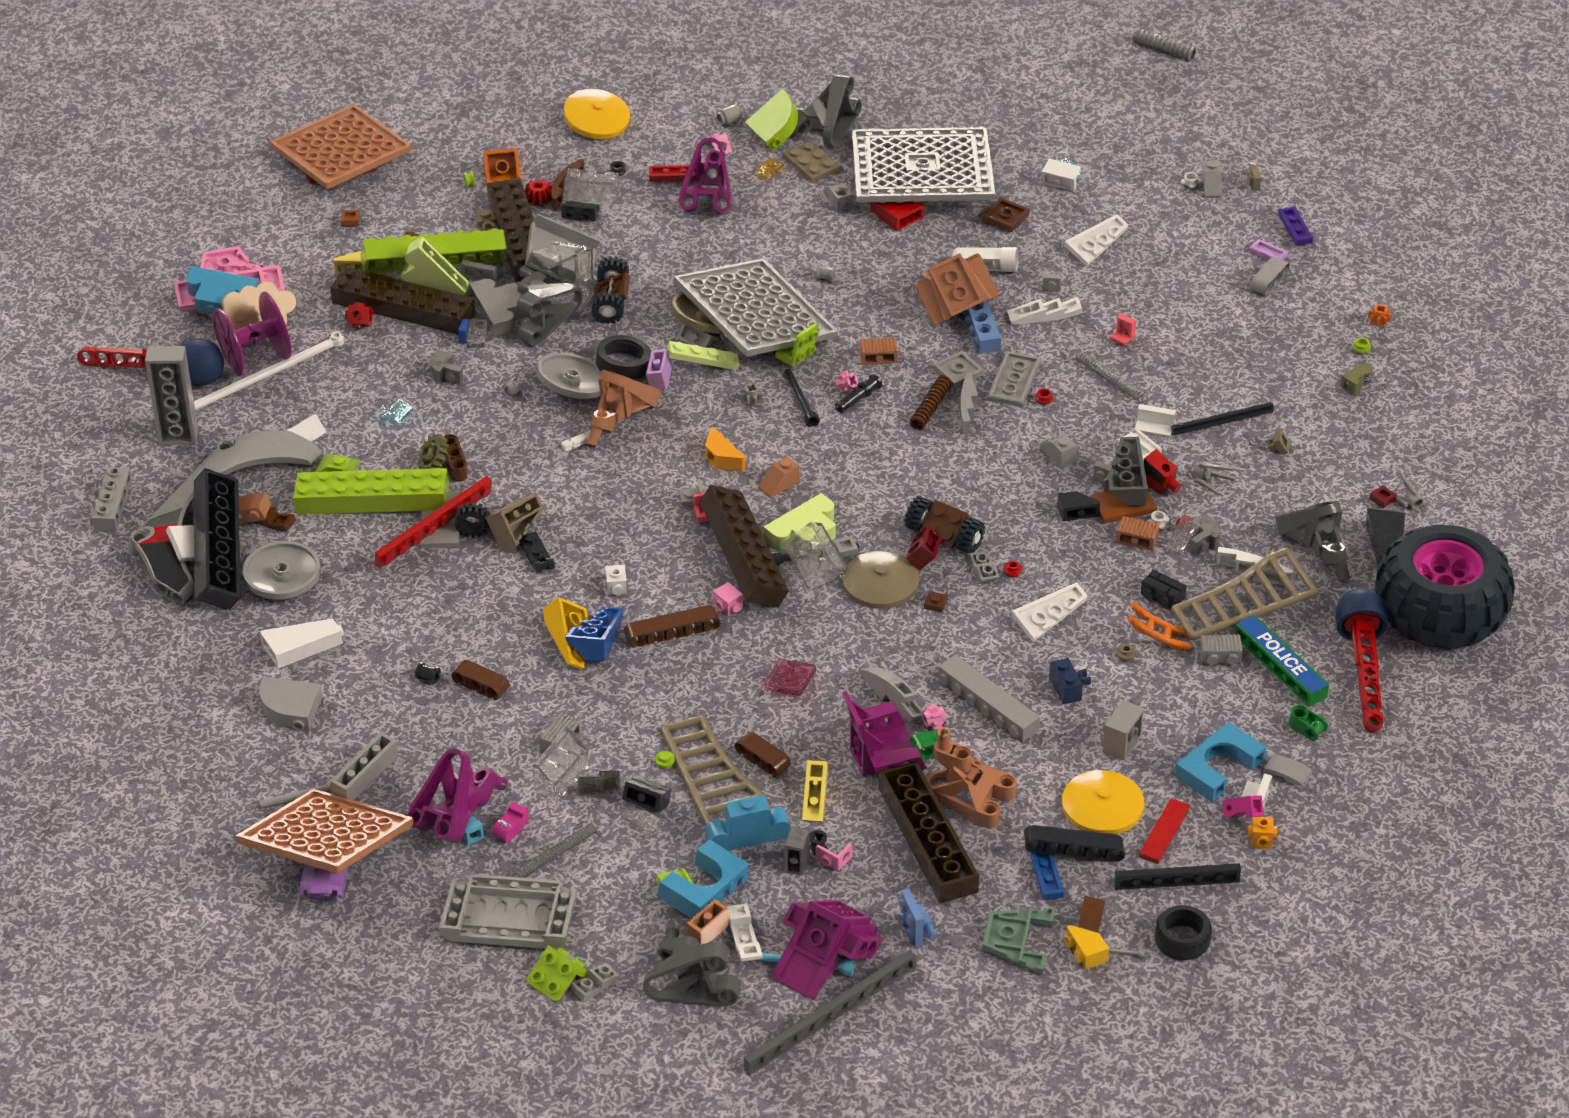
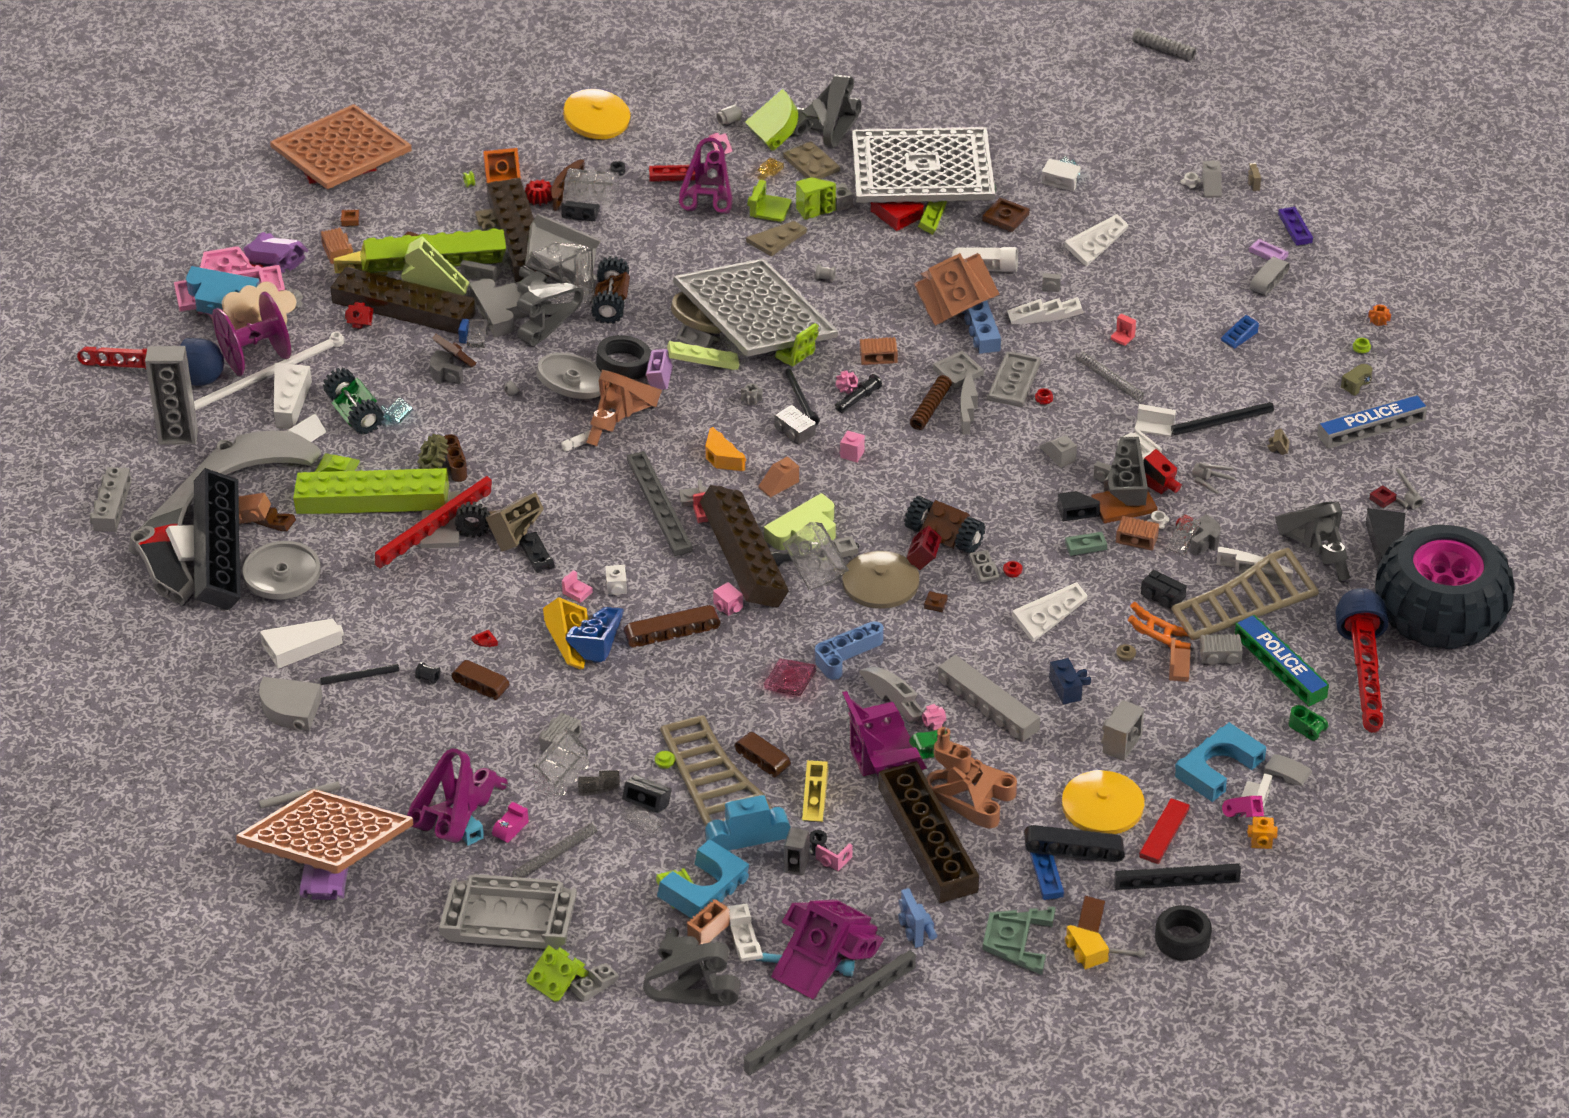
light grey brick [330,732,398,800] -> none
none -> medium lavender brick [243,232,308,273]
none -> white wedge [274,363,312,429]
none -> black bar [320,664,400,685]
none -> nougat brick [321,227,353,264]
none -> plate [323,368,384,435]
none -> reddish brown plate [432,333,477,367]
none -> red tile [471,629,498,647]
none -> bright pink bracket [562,570,593,603]
none -> dark grey plate [627,451,693,556]
none -> dark tan wing [746,221,807,257]
none -> lime bracket [747,180,792,222]
none -> brick [774,405,816,444]
none -> lime slope [796,177,836,220]
none -> medium blue beam [815,621,884,680]
none -> bright pink brick [840,431,865,462]
none -> lime plate [918,201,947,235]
none -> sand green plate [1065,532,1107,556]
none -> nougat panel [1169,638,1190,682]
none -> blue slope [1221,315,1259,349]
none -> brick [1317,394,1427,449]

